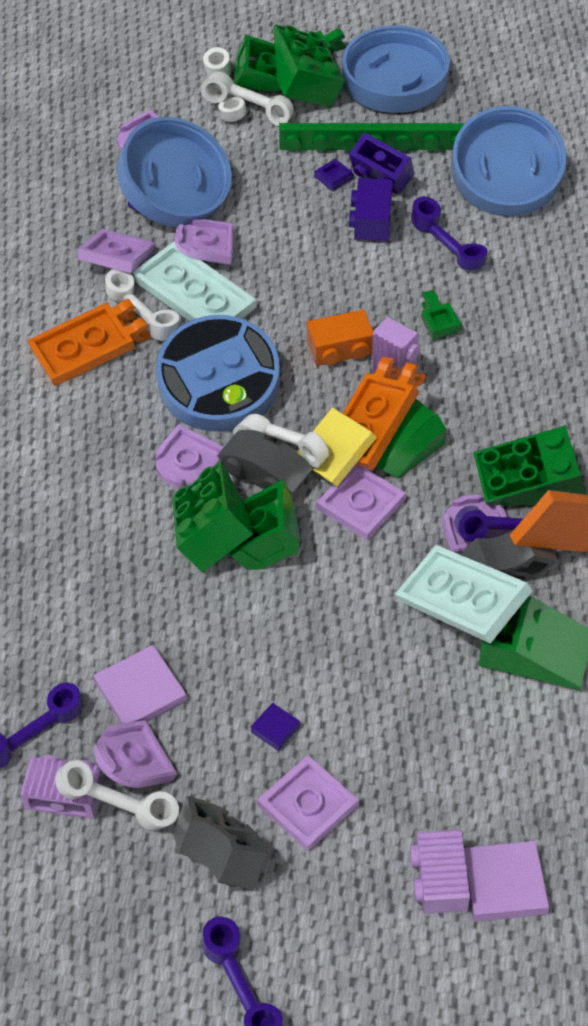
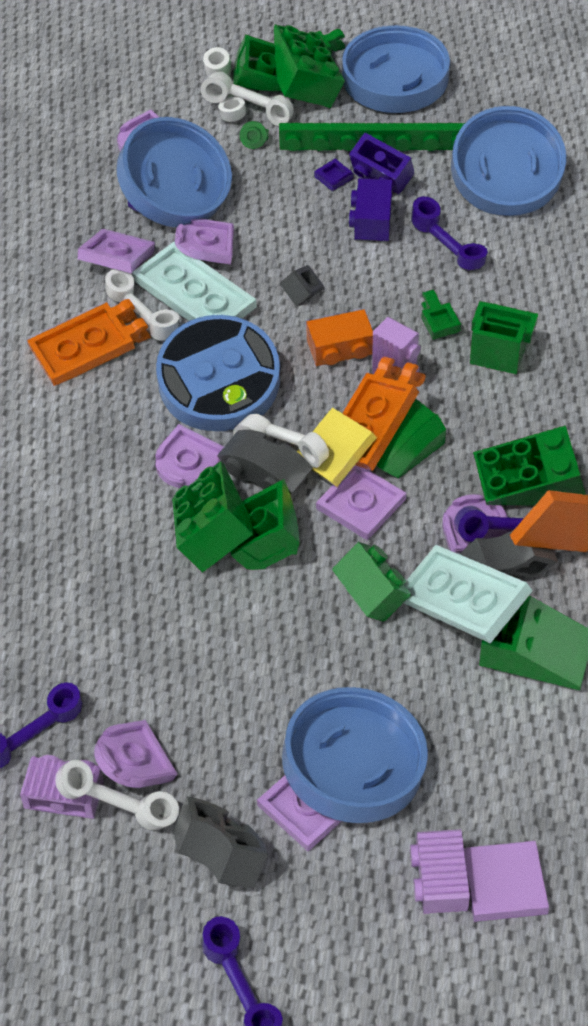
lavender tile [93,645,187,724] -> none
dark purple tile [251,703,300,751] -> none
none -> green plate [239,121,269,149]
none -> dark grey slope [280,265,325,306]
none -> medium blue piece [282,687,428,823]
none -> green brick [332,541,411,622]
none -> green plate [470,301,538,375]

